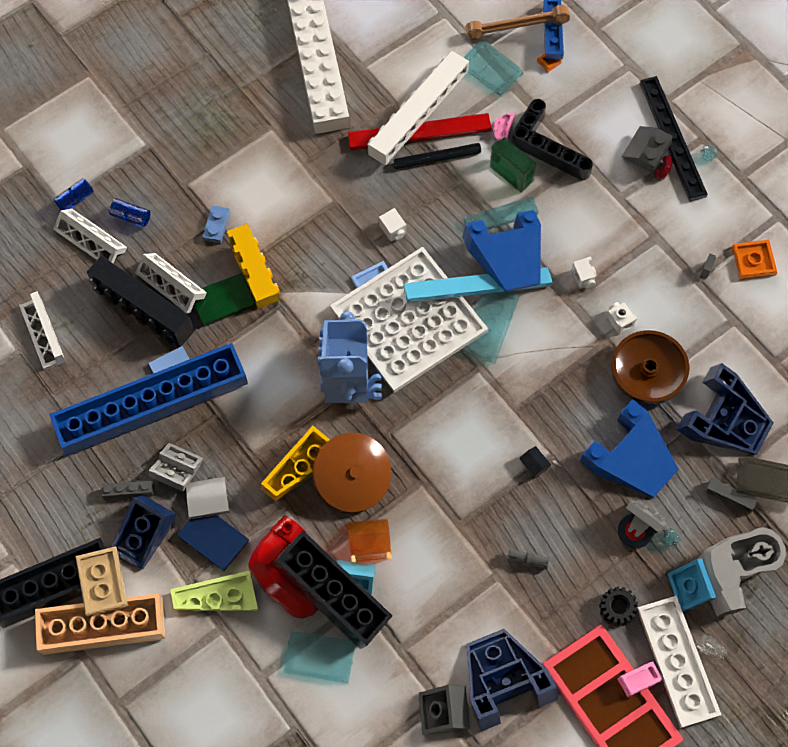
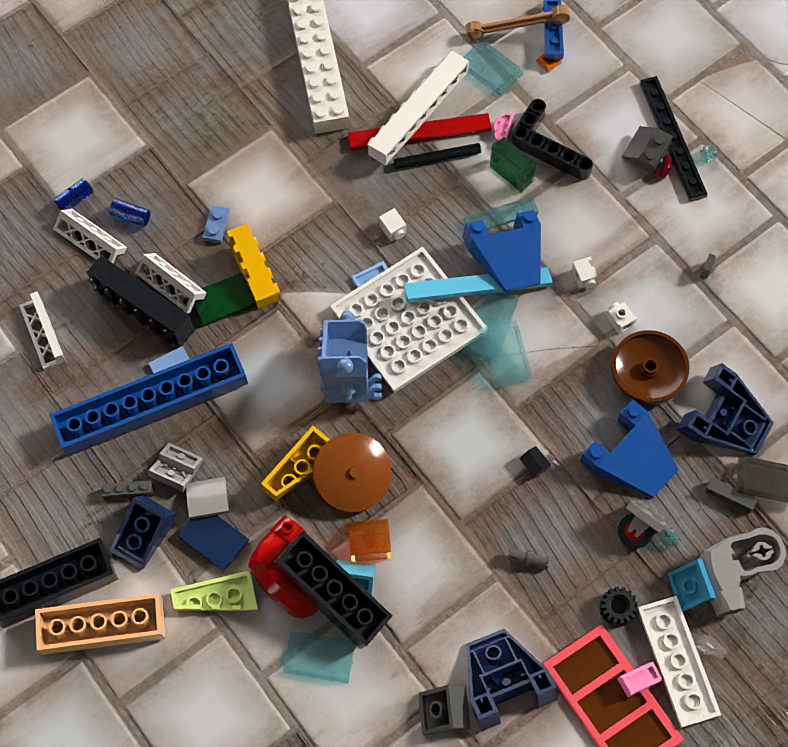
tan tile [76,546,128,617] -> none
orange tile [732,240,778,280] -> none
none -> clear light blue piece [479,320,532,388]

